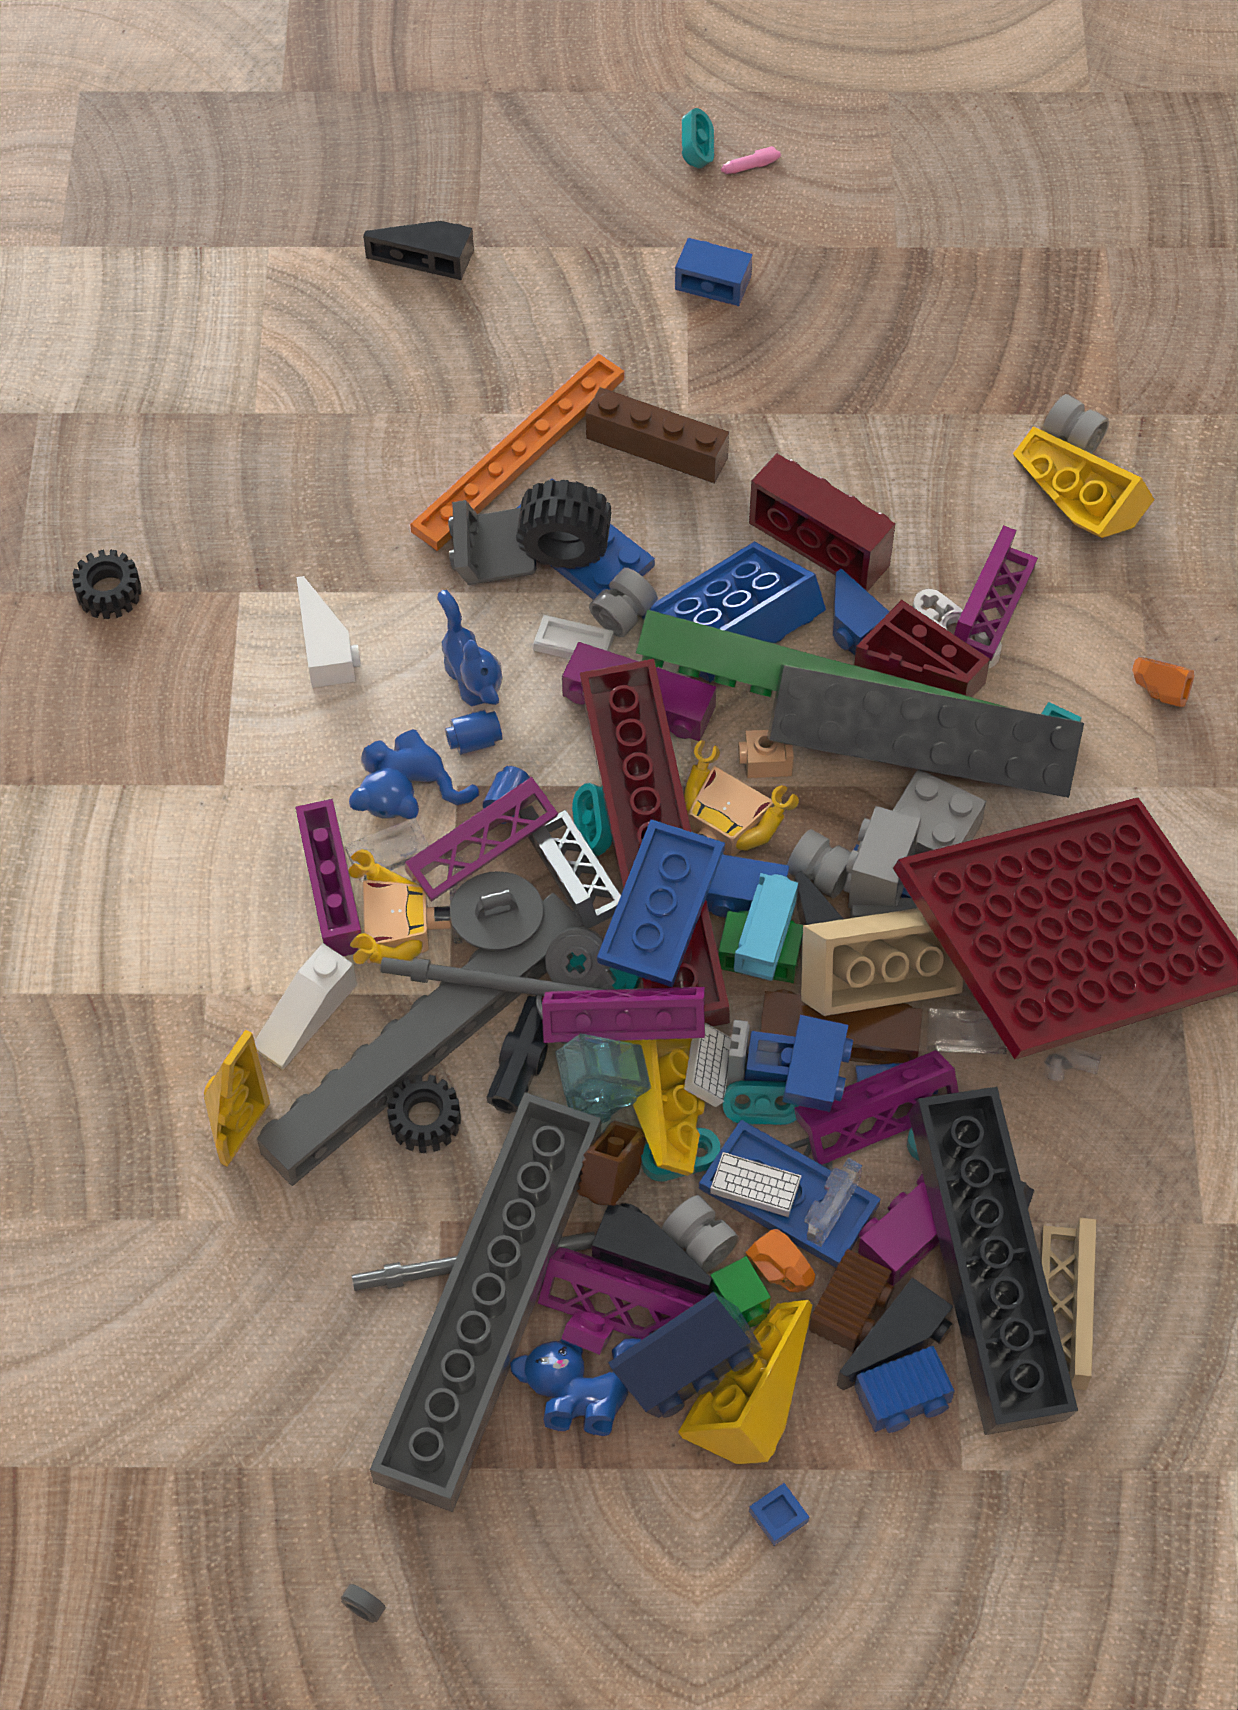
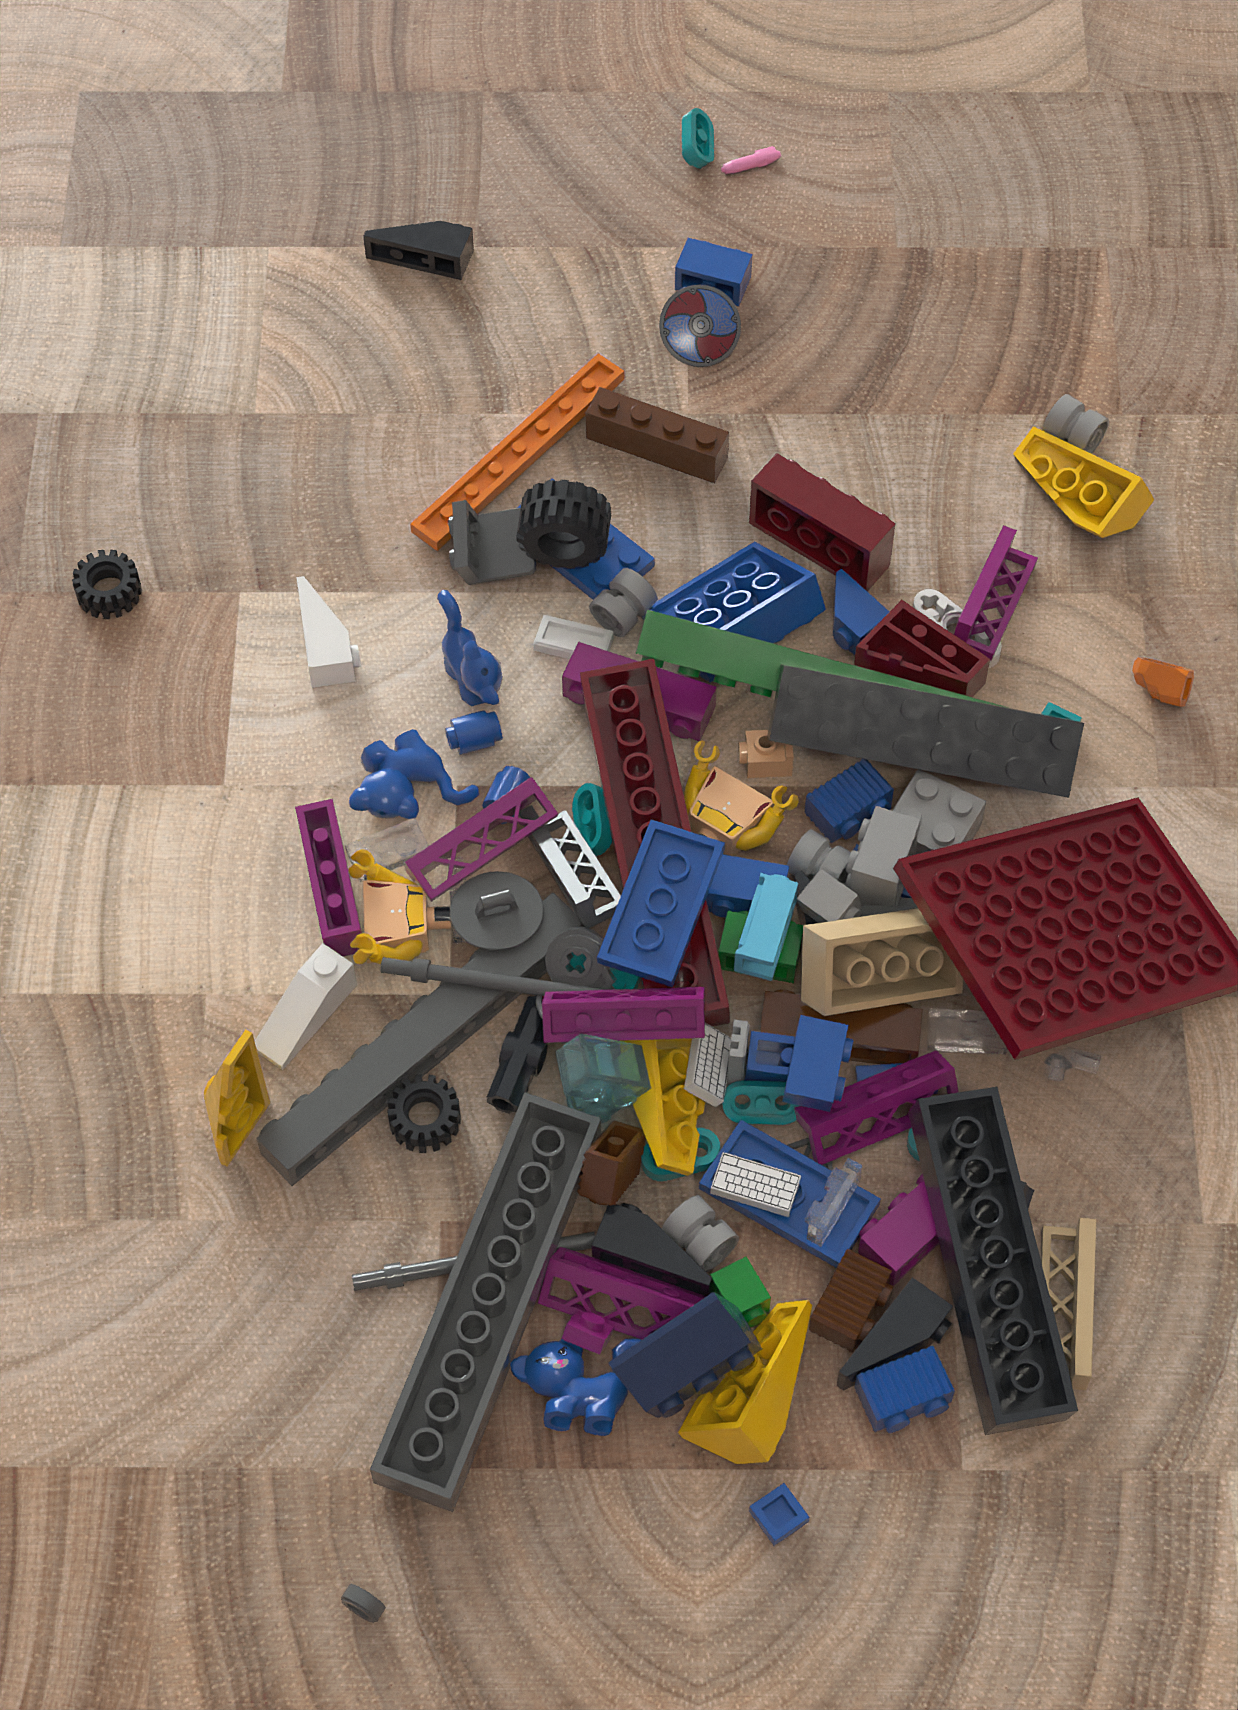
orange rock [745,1229,816,1293] -> none
none -> shield [659,285,741,367]
none -> light grey brick [797,869,862,923]
none -> blue brick [804,758,894,843]

